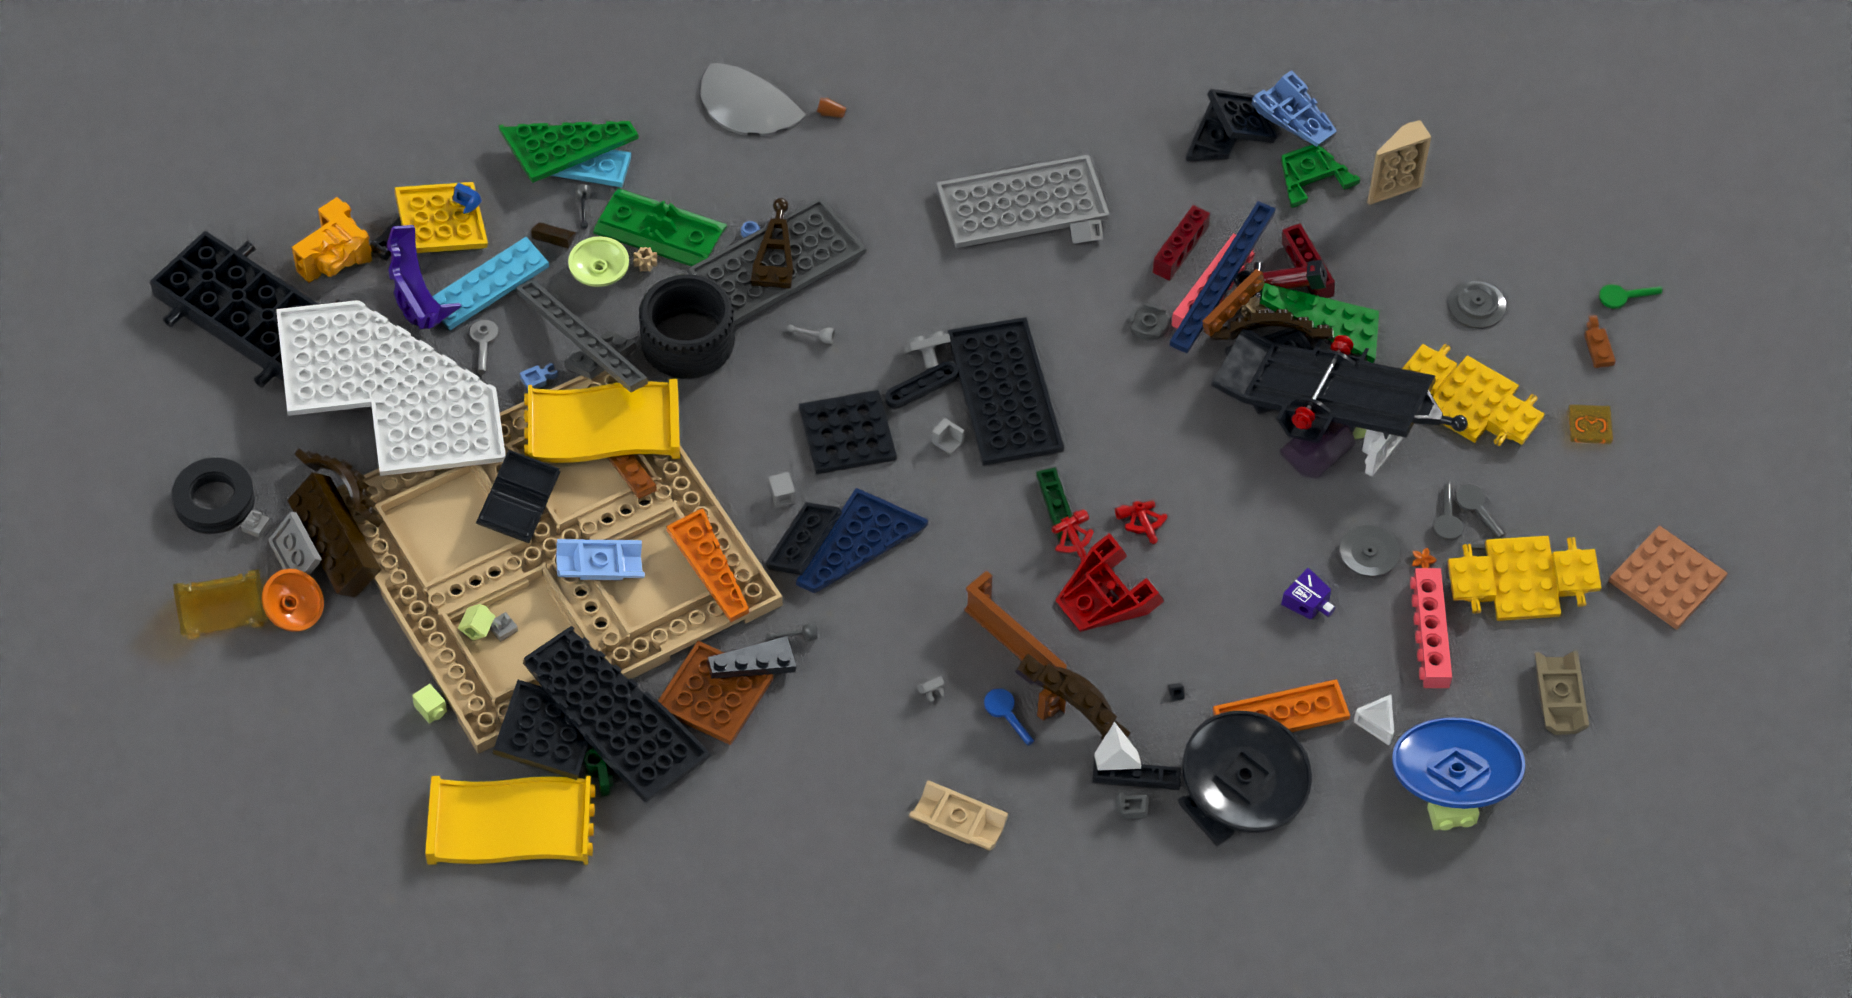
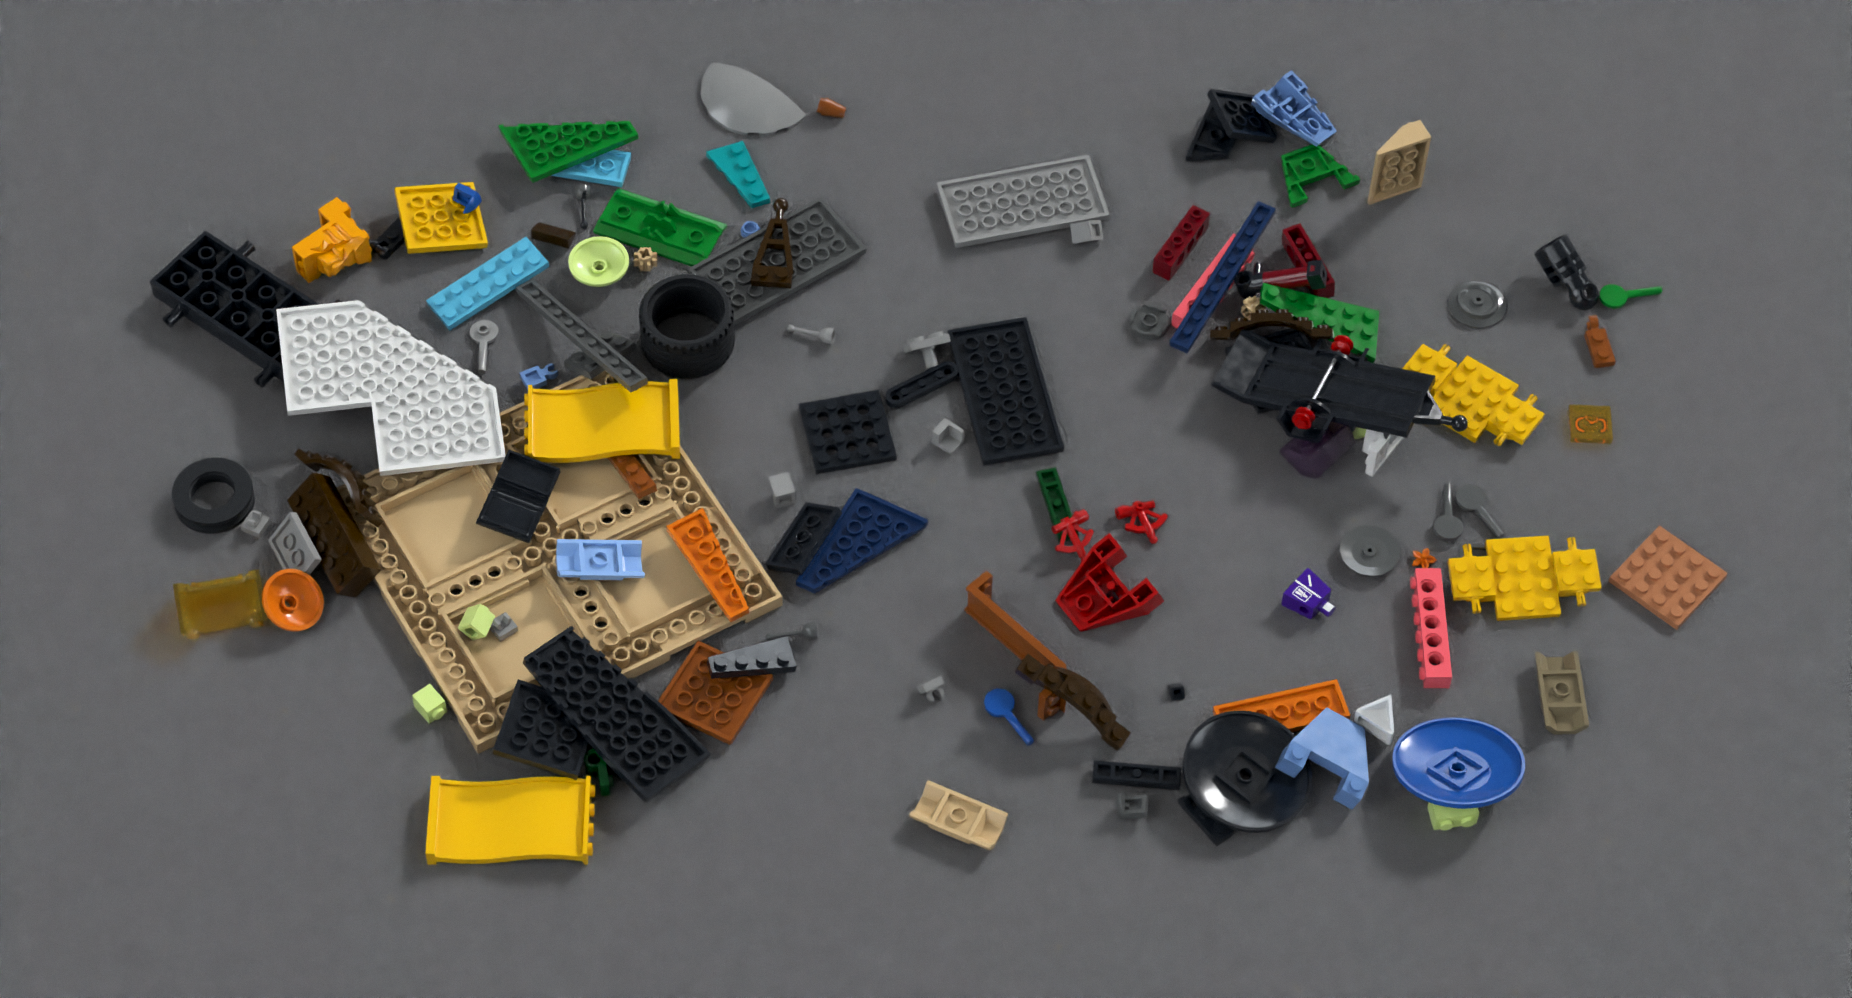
dark purple windscreen [387,225,462,329] -> none
white slope [1094,722,1141,770] -> none
dark orange plate [1202,269,1265,337] -> none
none -> teal wing [706,141,770,208]
none -> medium blue wedge [1275,707,1369,809]
none -> black cylinder [1533,234,1599,310]

